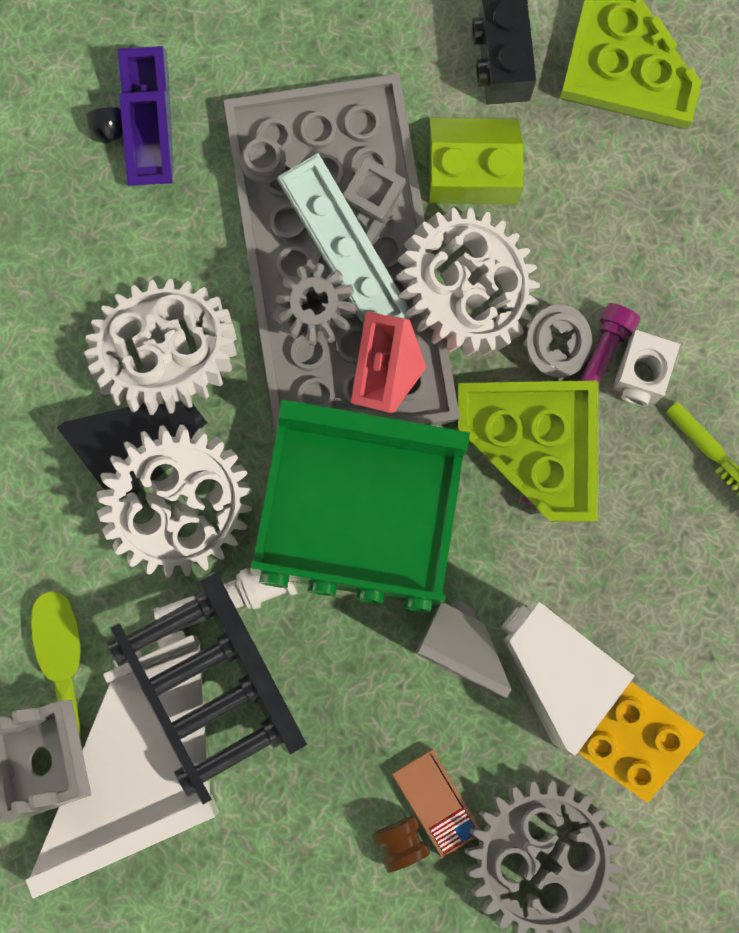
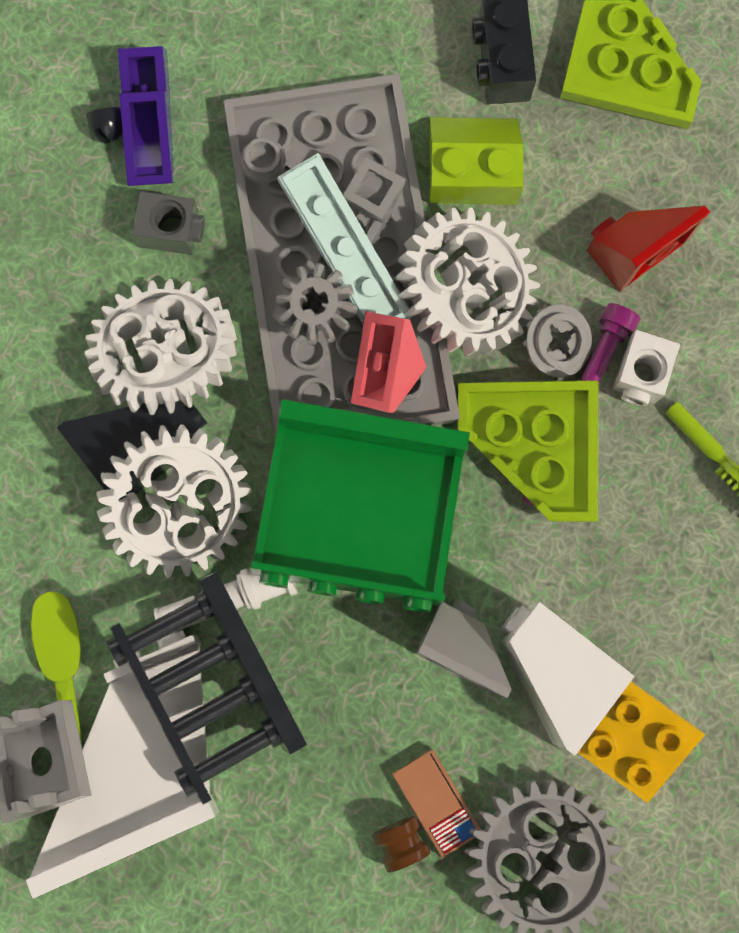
none -> dark grey brick [132,191,205,255]
none -> red slope [586,205,711,292]

